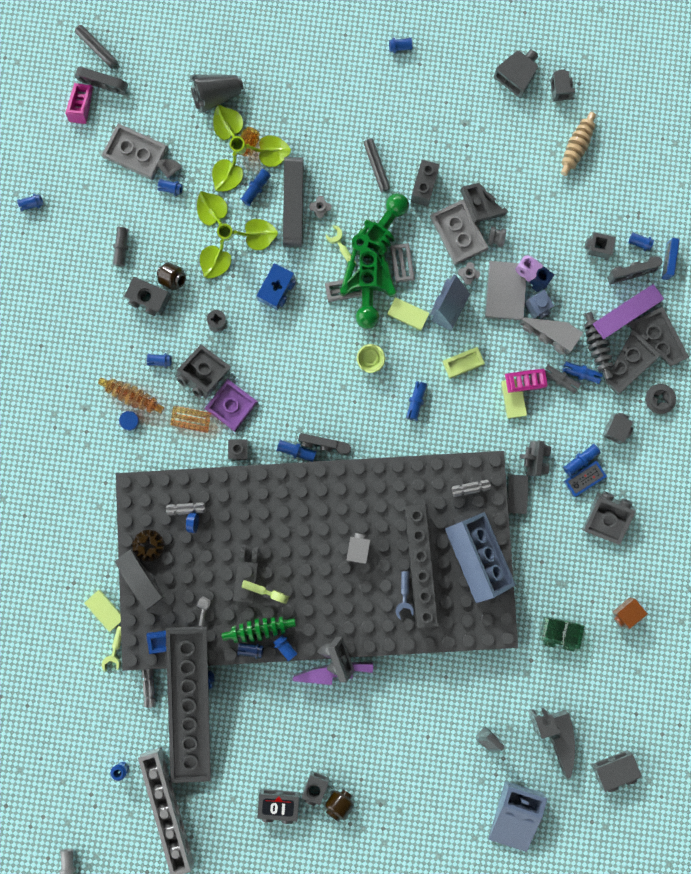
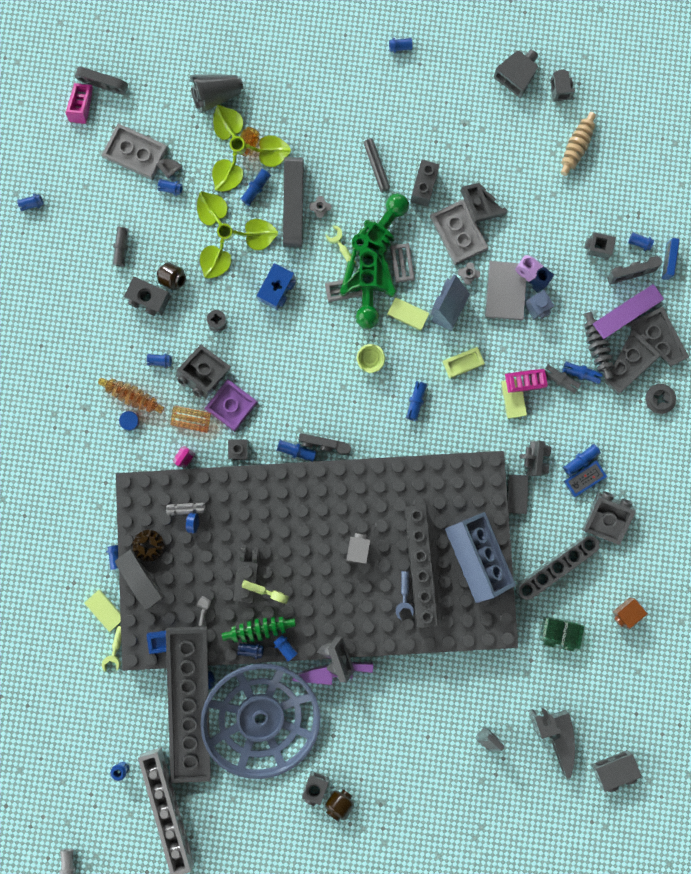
dark grey axle [75,25,118,68] -> none
light grey axle [142,669,156,708] -> none
brick [257,789,300,824] -> none
light grey axle [452,480,491,497] -> none
dark grey wheel [487,226,507,248] -> none
sand blue slope [488,781,547,852] -> none
light grey slope [520,318,583,355] -> none
dark grey brick [602,413,634,444] -> none
none -> blue pin [106,545,118,570]
none -> dark pink slope [173,446,195,469]
none -> sand blue dish [201,664,320,779]
none -> dark grey beam [516,536,599,600]

